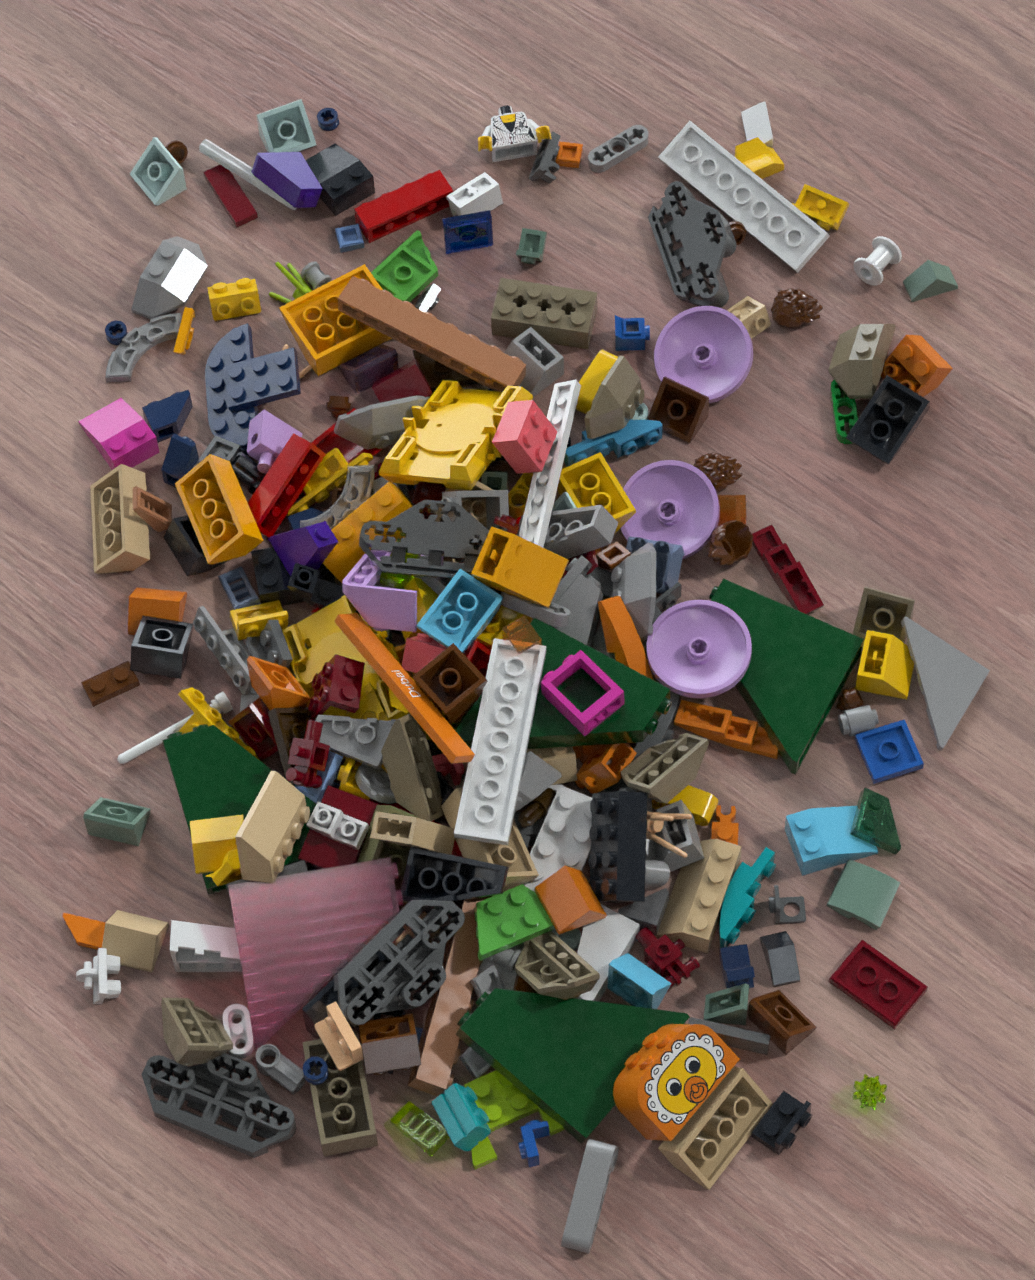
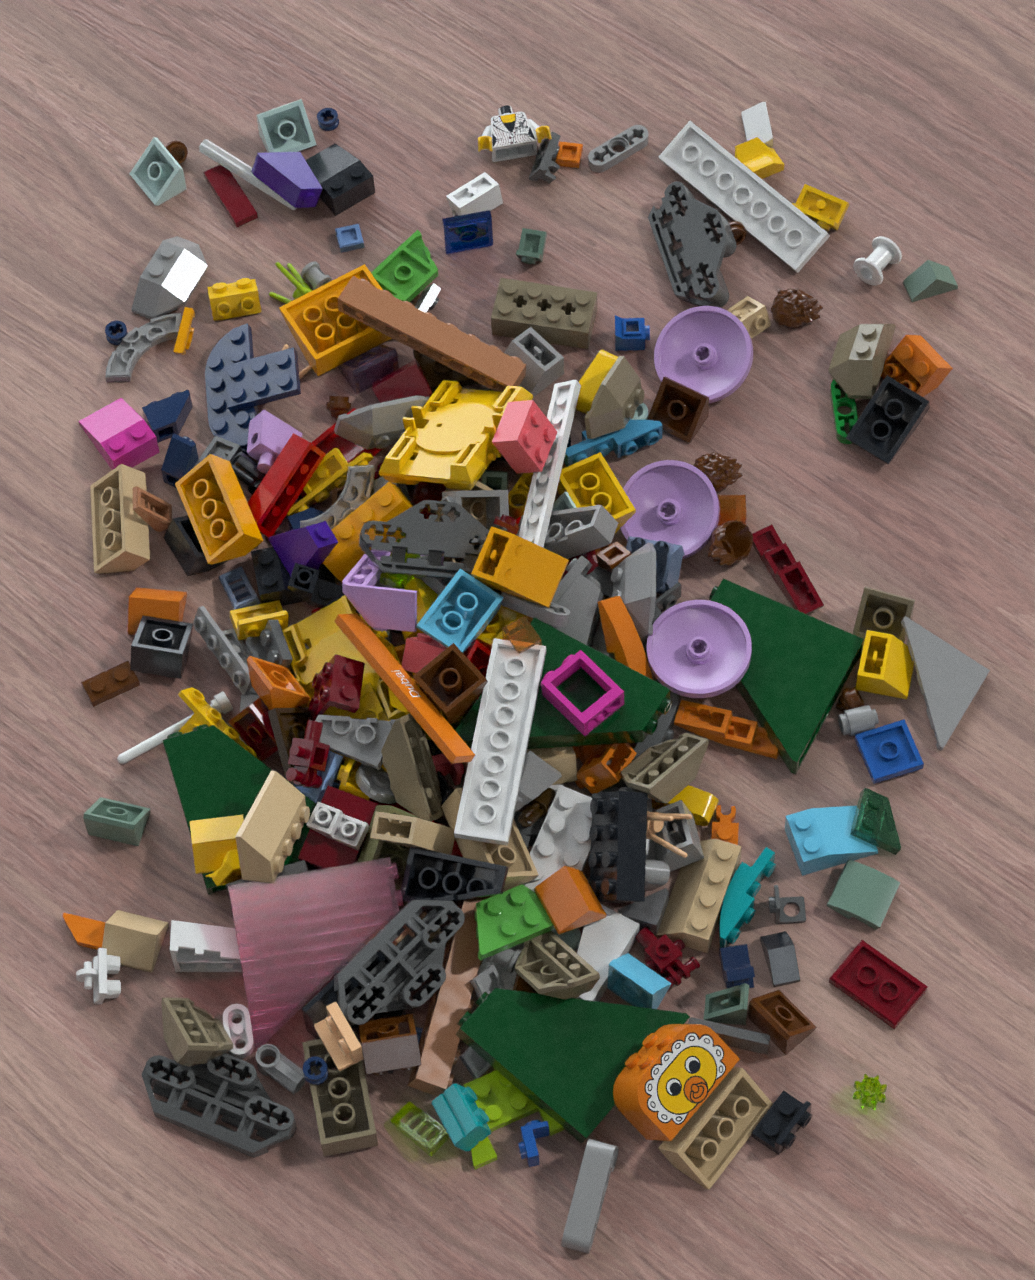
red brick [354,170,453,243] -> none

